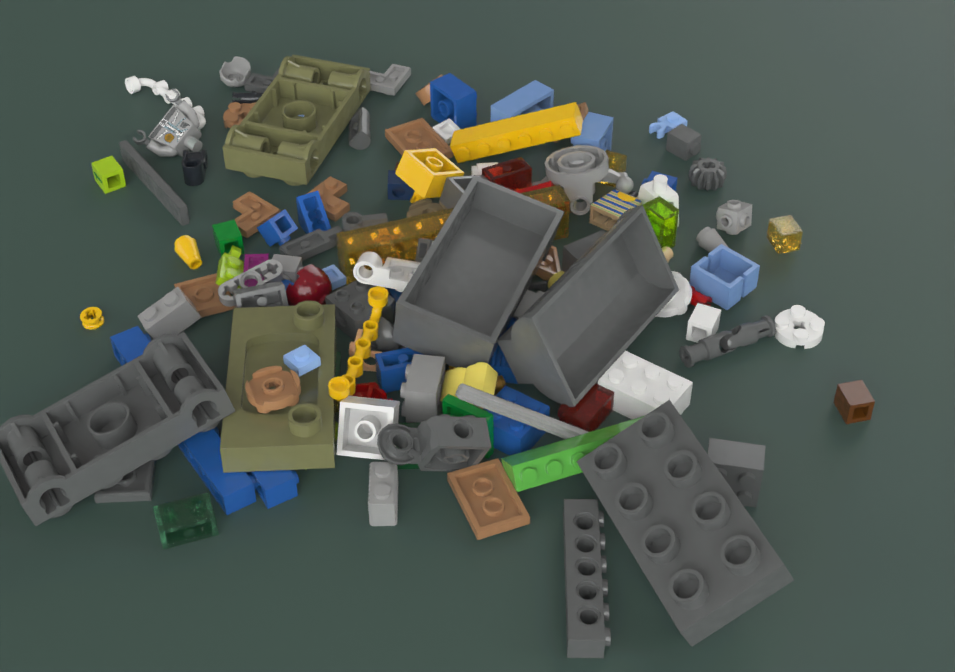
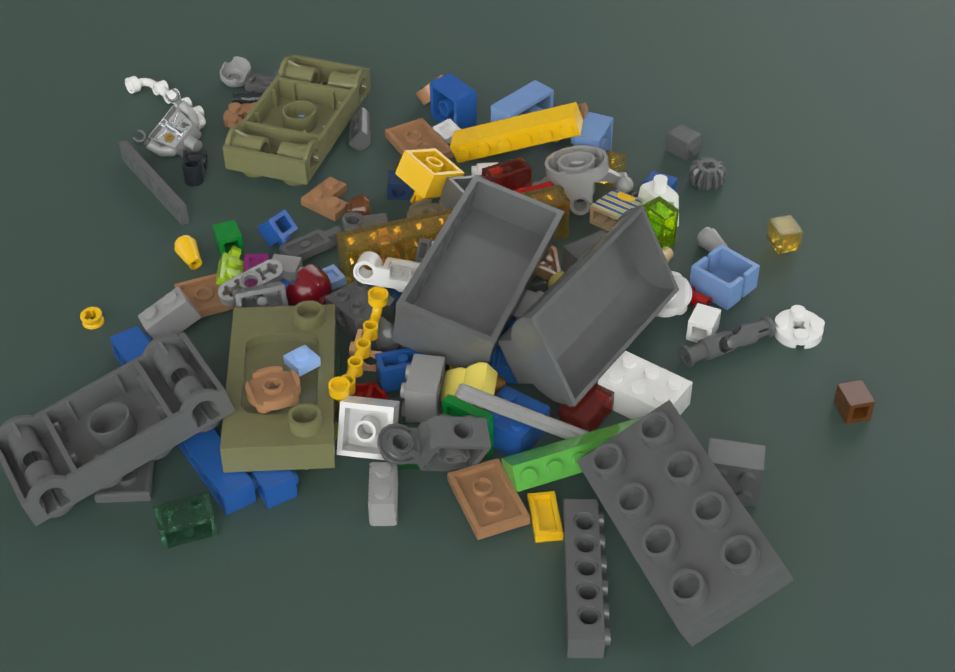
lime brick [91,156,126,194] -> none
medium nougat plate [233,191,280,238] -> none
blue slope [296,191,331,234] -> none
light grey plate [370,64,411,96] -> none
light blue plate [649,111,688,139] -> none
light grey brick [716,200,752,235] -> none
none -> reddish brown cone [345,194,370,216]
none -> yellow tile [527,491,564,543]

